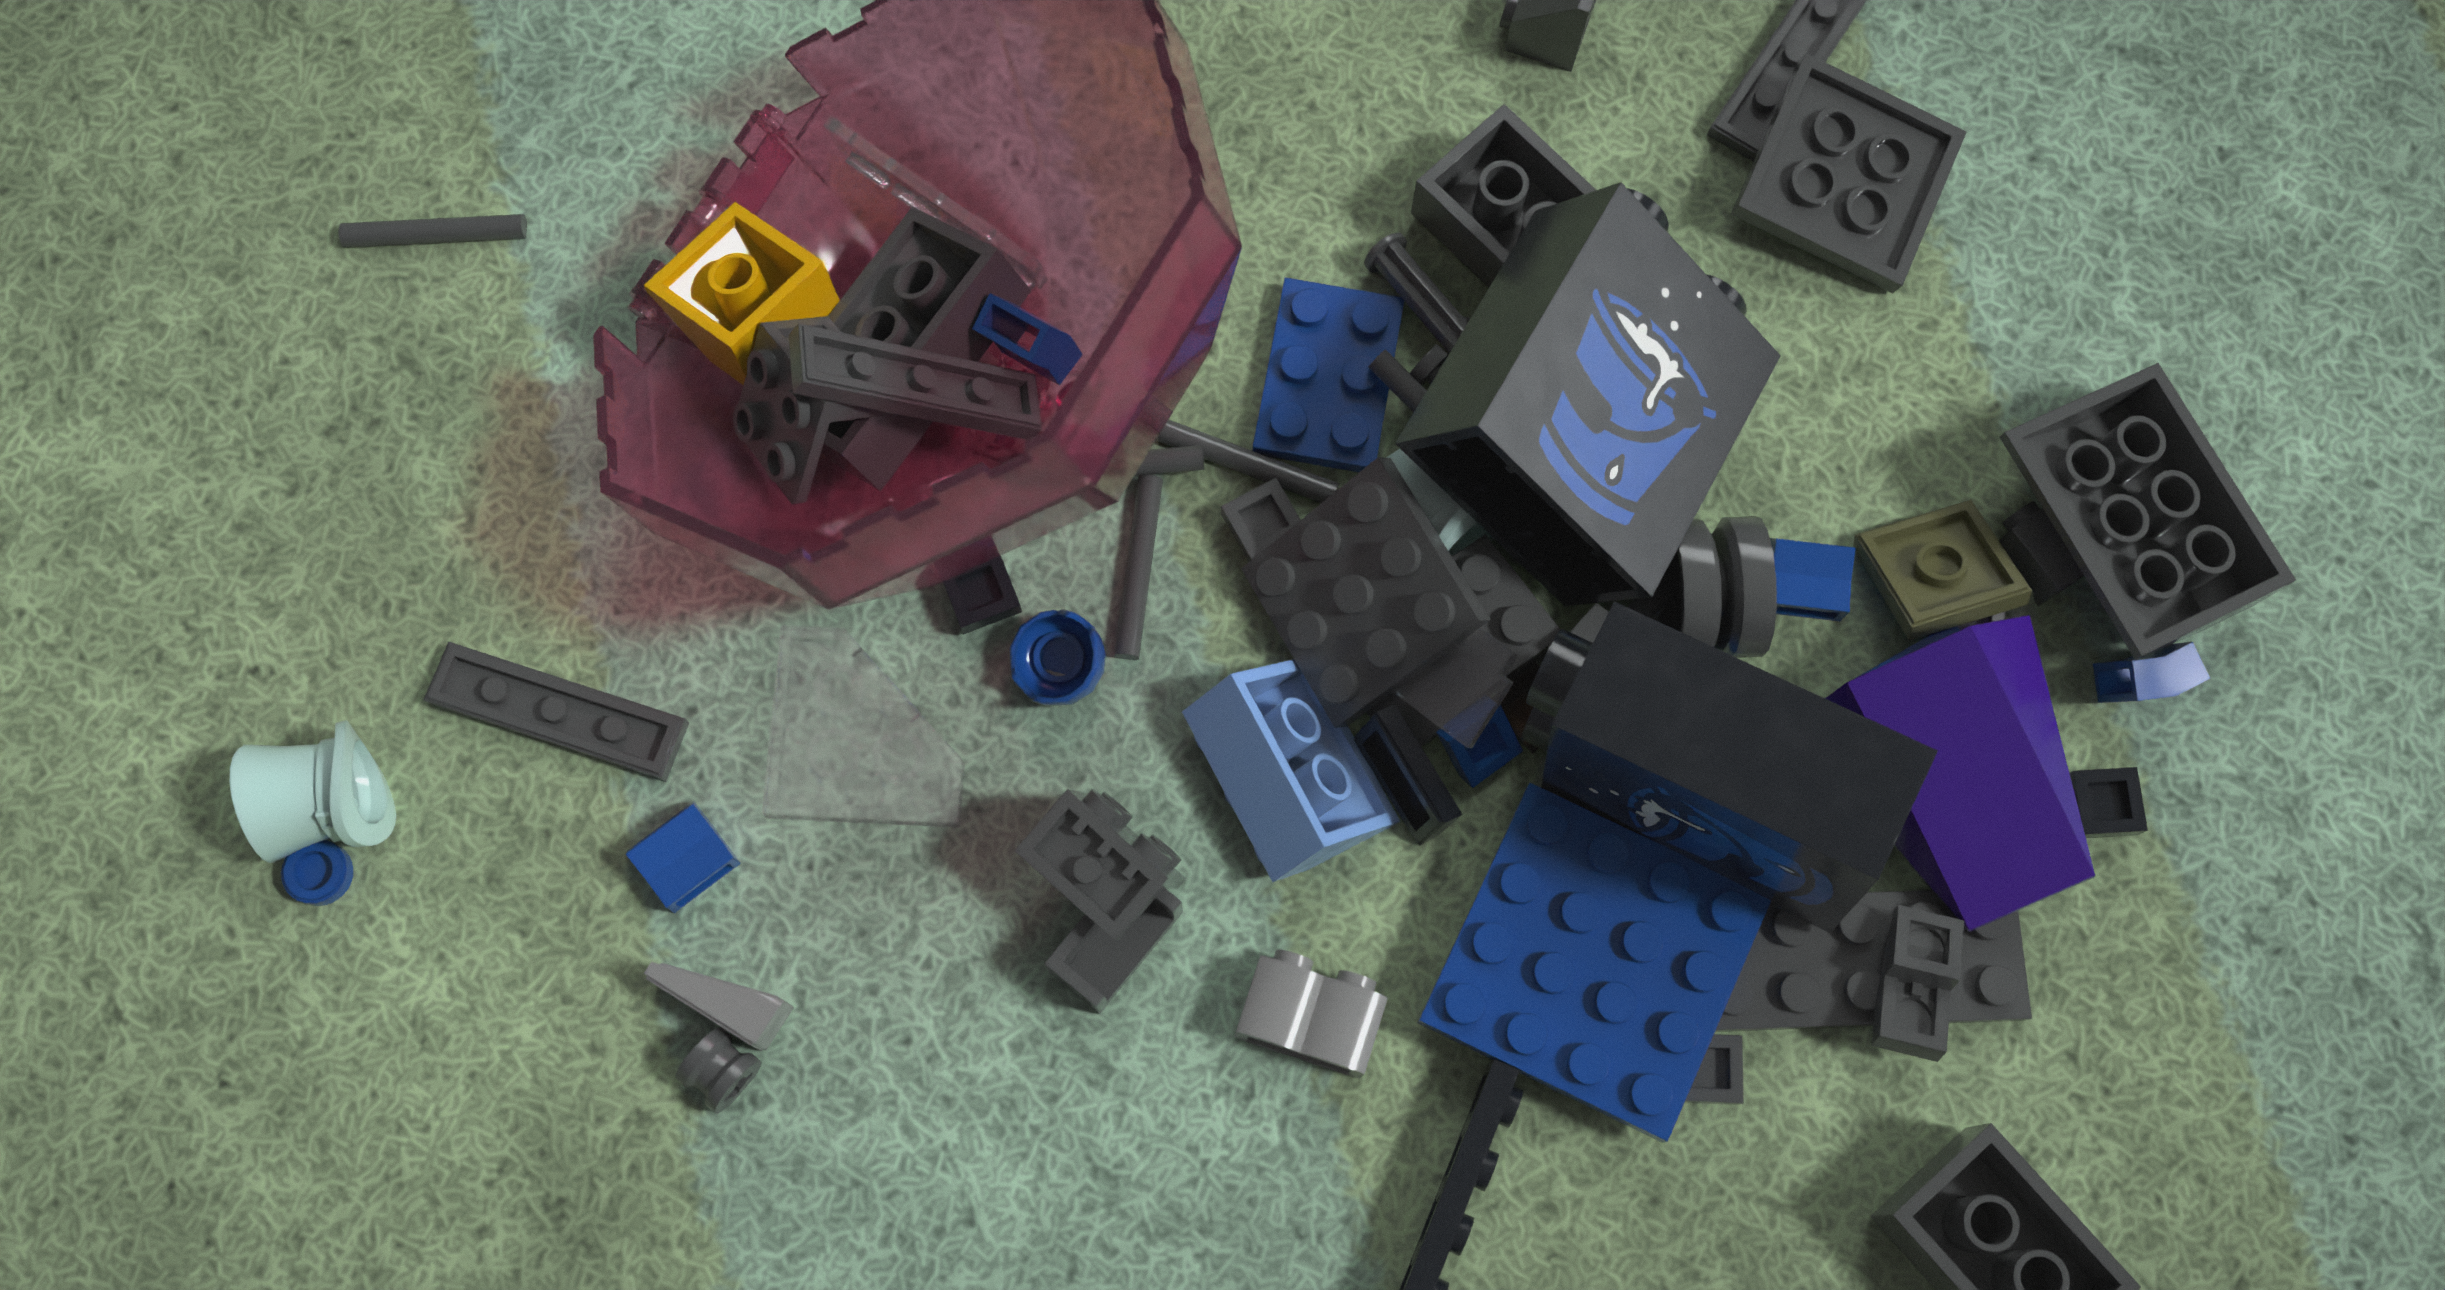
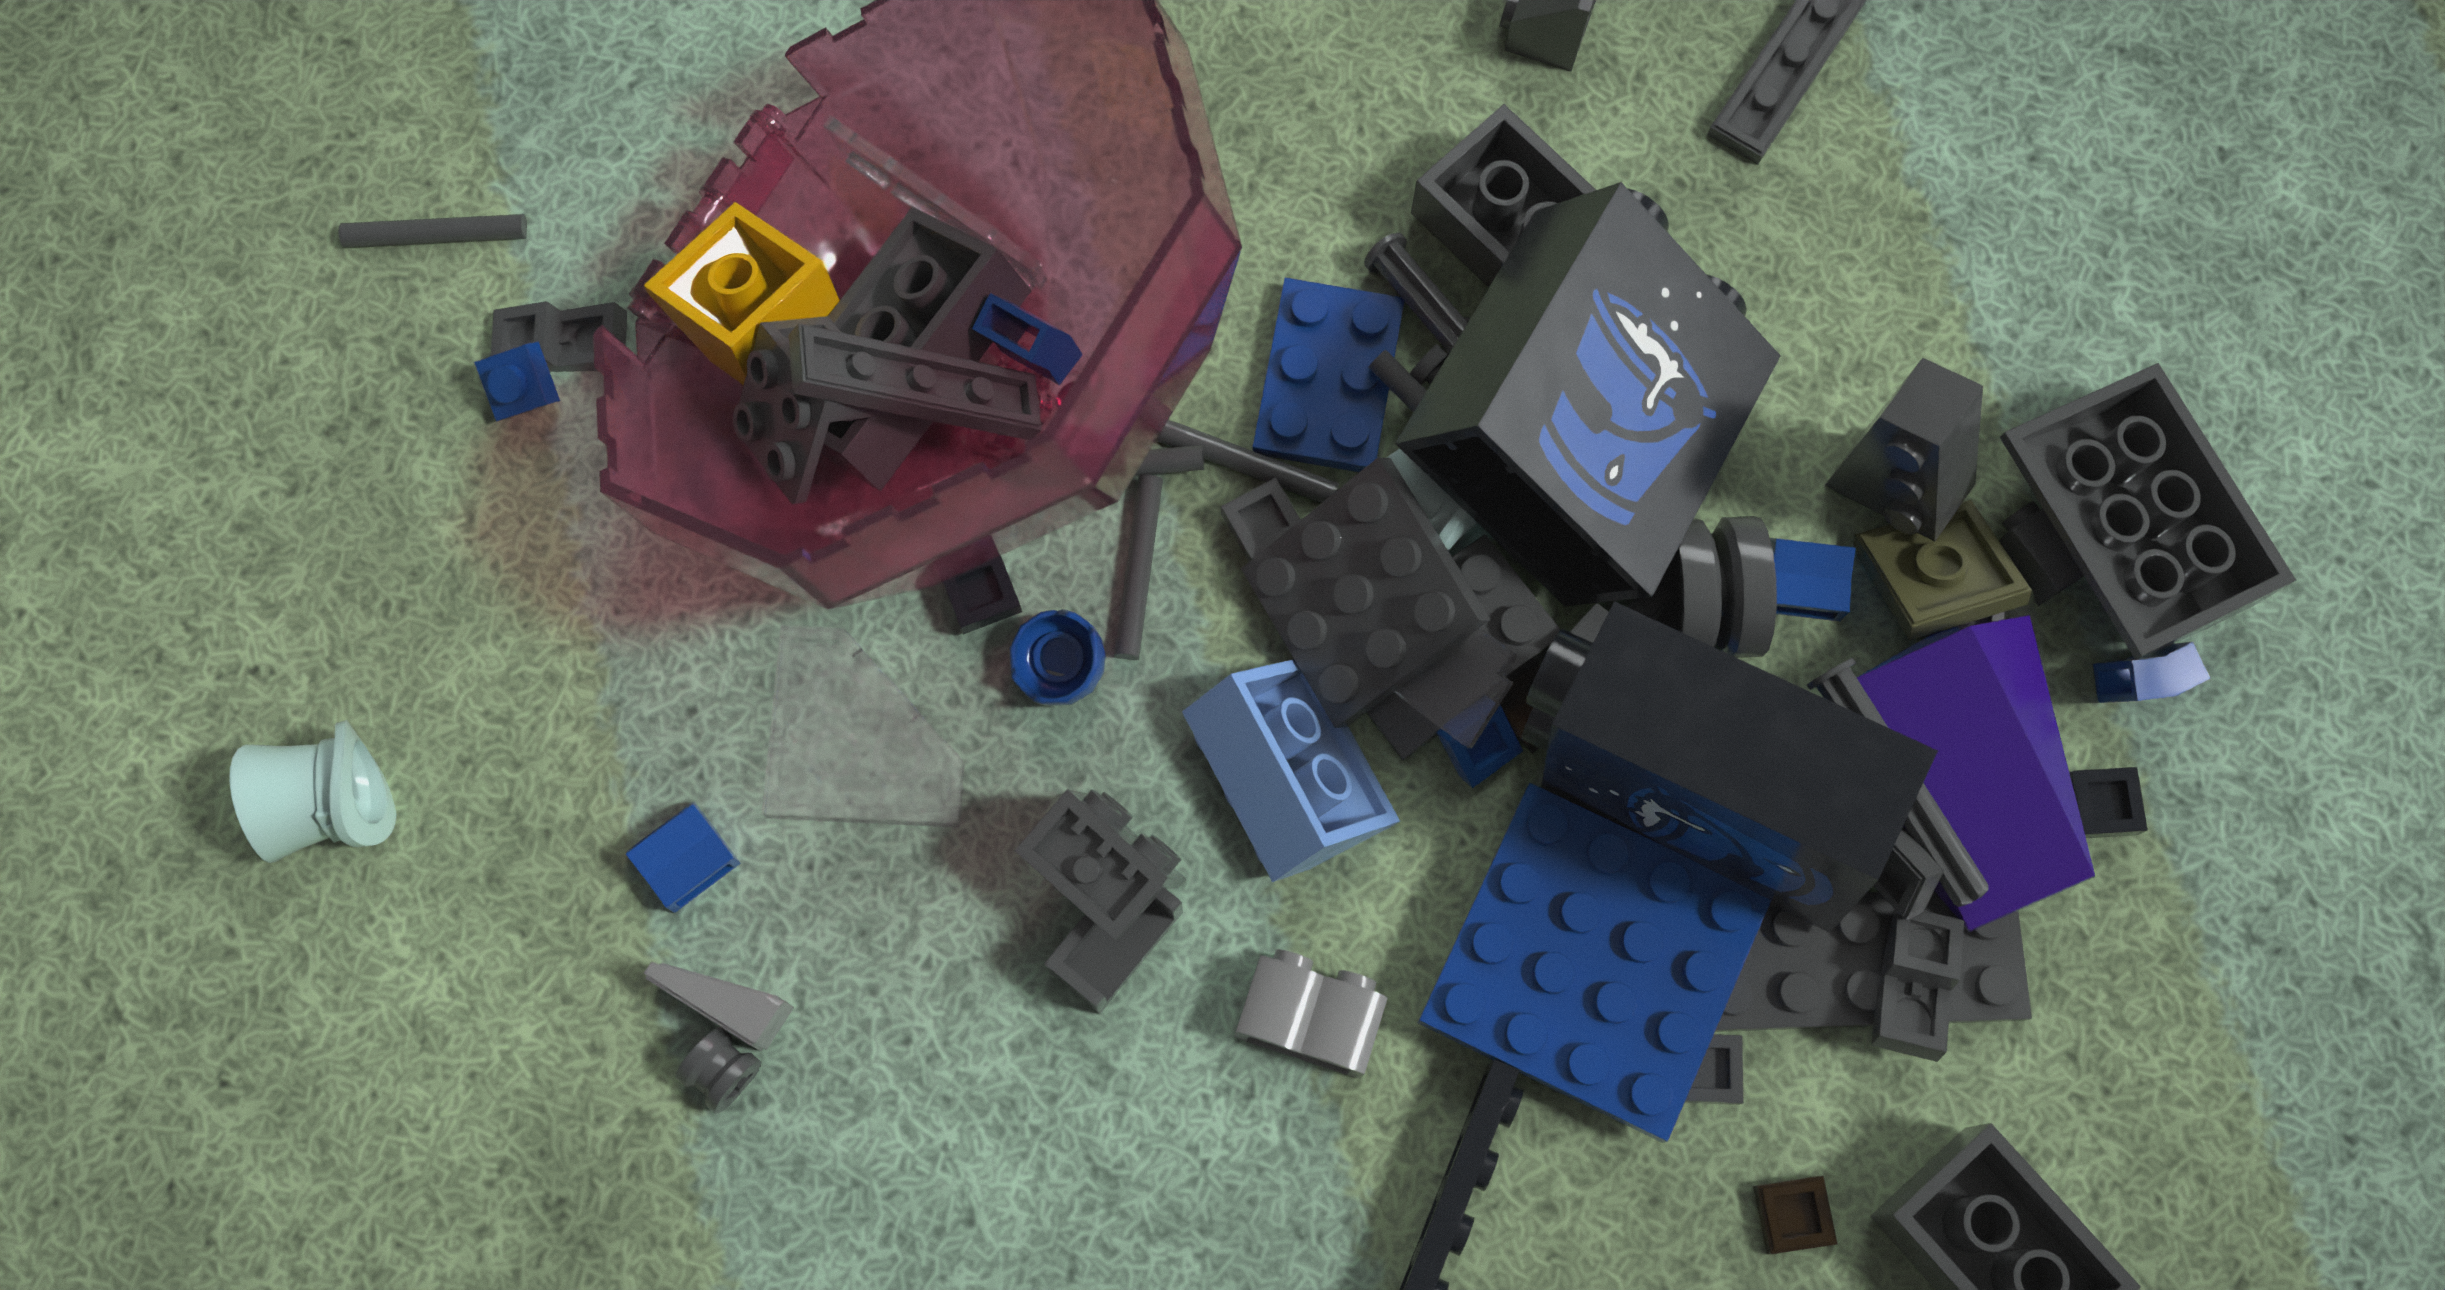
blue tile [281,840,353,906] -> none
dark grey tile [423,641,689,782] -> none
black tile [1354,704,1463,846] -> none
dark grey plate [1731,53,1967,293] -> none
none -> blue plate [474,341,560,421]
none -> dark grey slope [490,301,627,372]
none -> dark brown tile [1753,1176,1838,1255]
none -> dark grey axle [1806,657,1988,907]
none -> dark grey wedge [1825,358,1983,542]
none -> dark grey tile [1873,827,1944,920]

